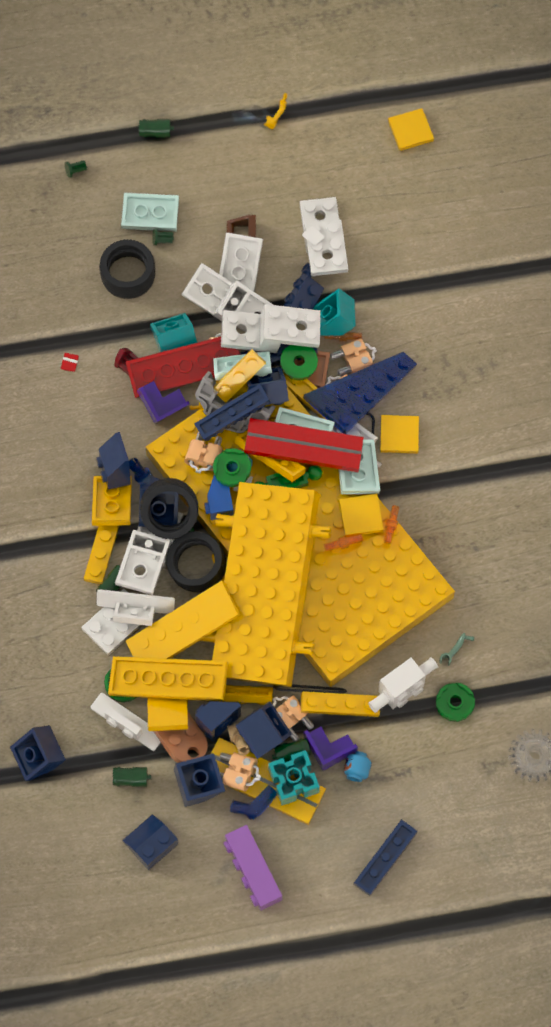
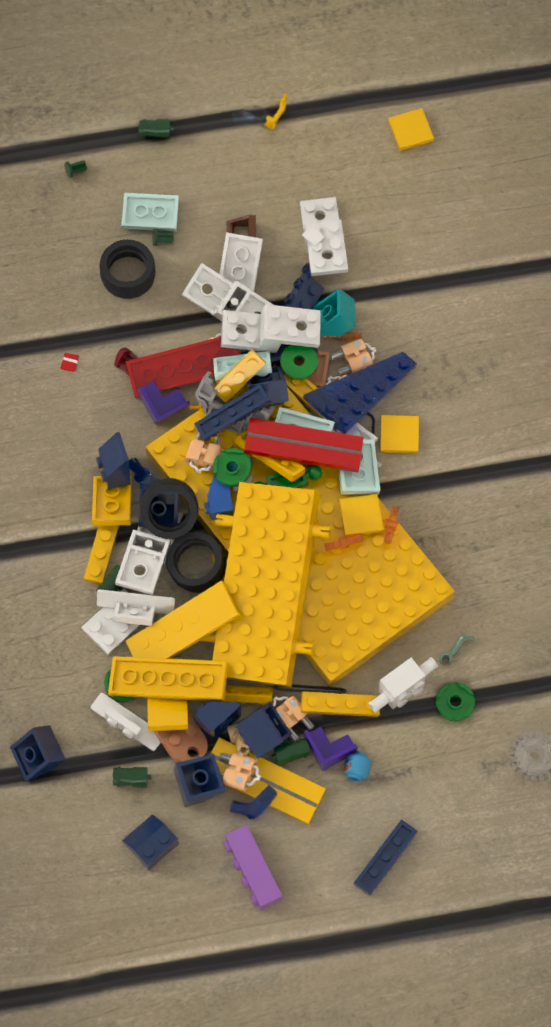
teal slope [150,313,197,352] -> none
teal brick [268,750,320,806] -> none

